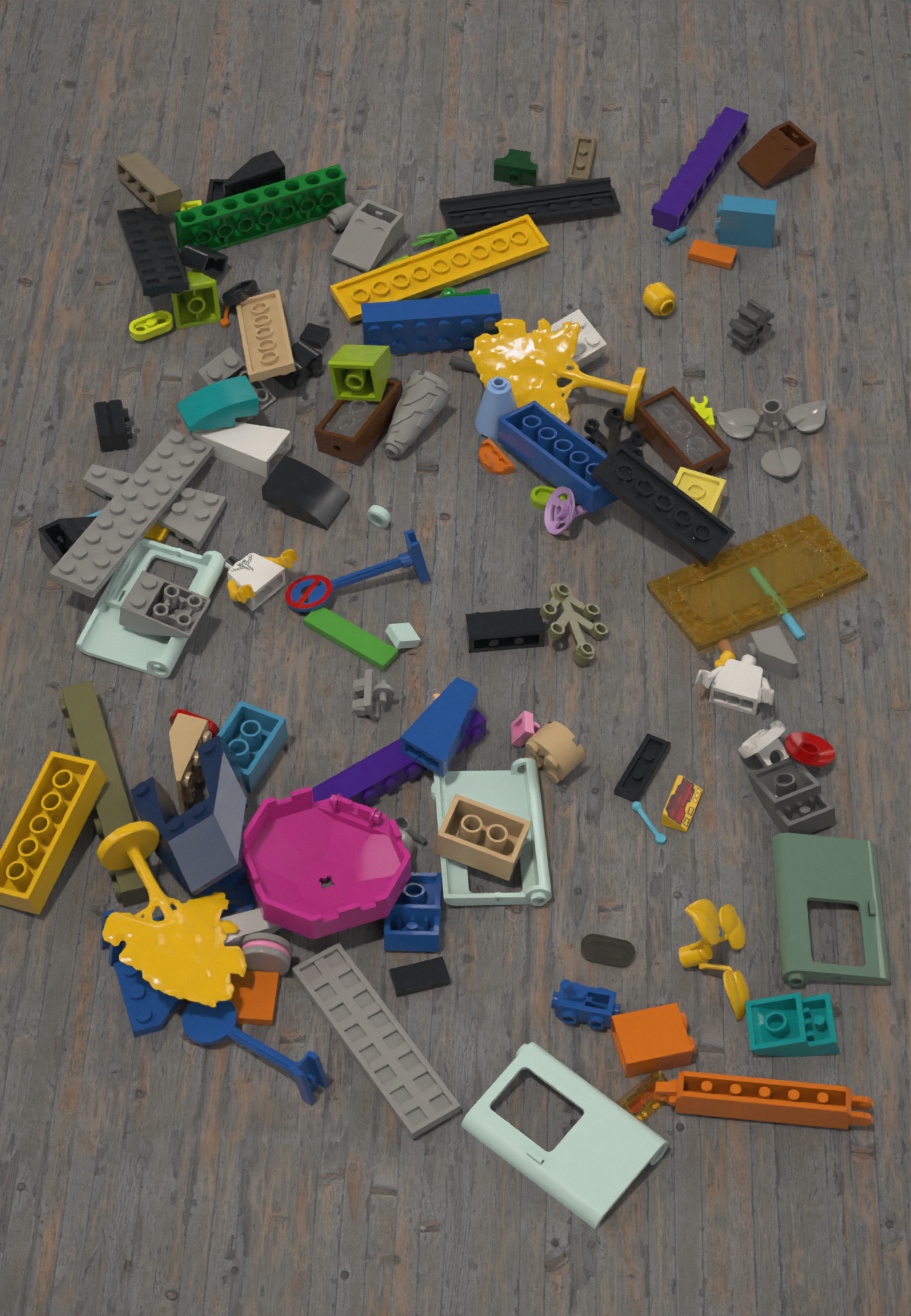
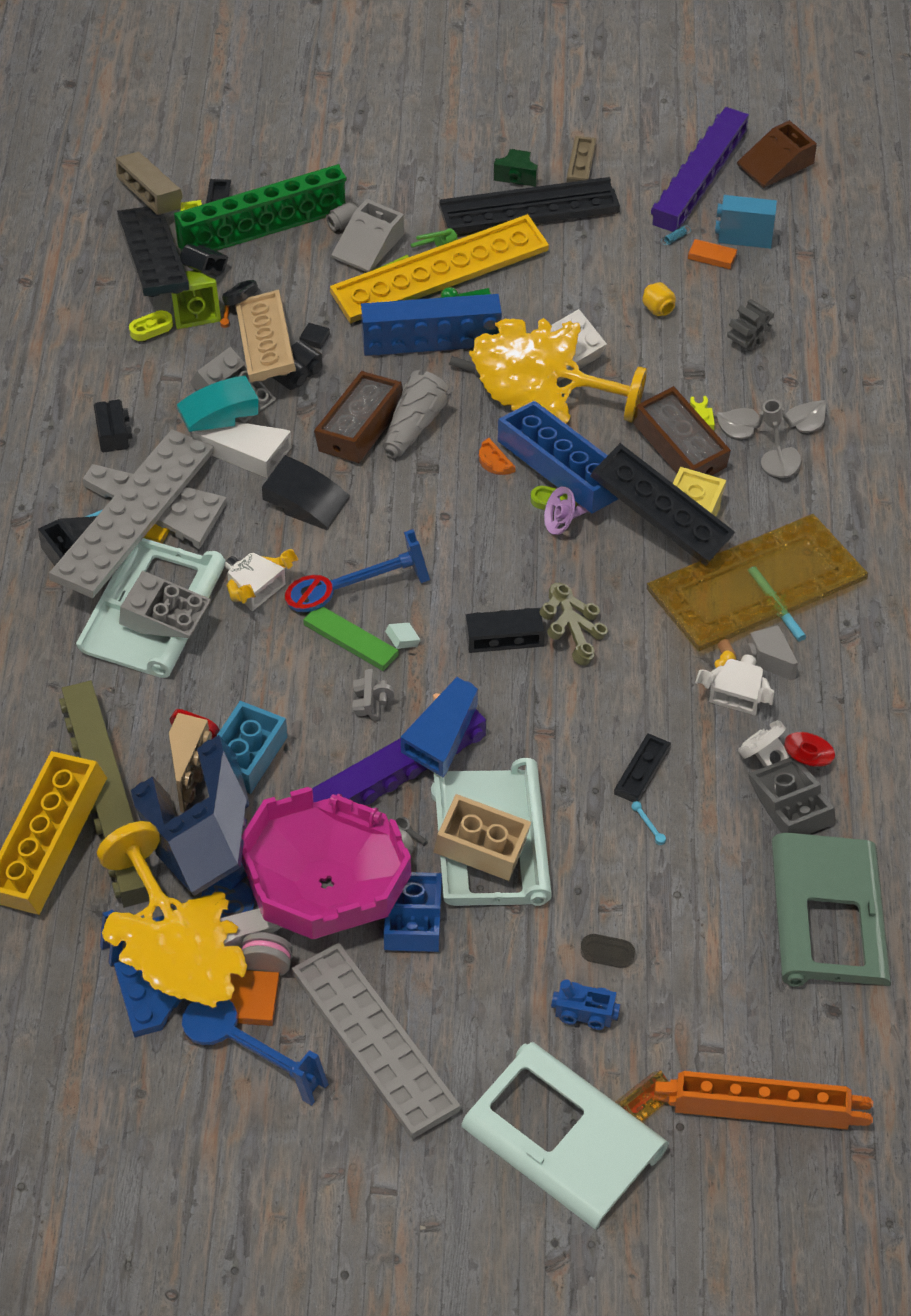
black slope [223,150,286,198] -> none
lime slope [328,344,393,402] -> none
light aqua tile [366,505,392,528] -> none
black tile [389,957,450,997] -> none
light blue cone [475,377,518,442] -> none
bright pink tile [511,710,540,748] -> none
tan brick [525,721,586,784] -> none
black plant [584,407,645,459] -> none
orange brick [610,1003,696,1078] -> none
slope [661,774,703,832] -> none
yellow plant [679,899,750,1021] -> none
teal slope [745,992,840,1057] -> none

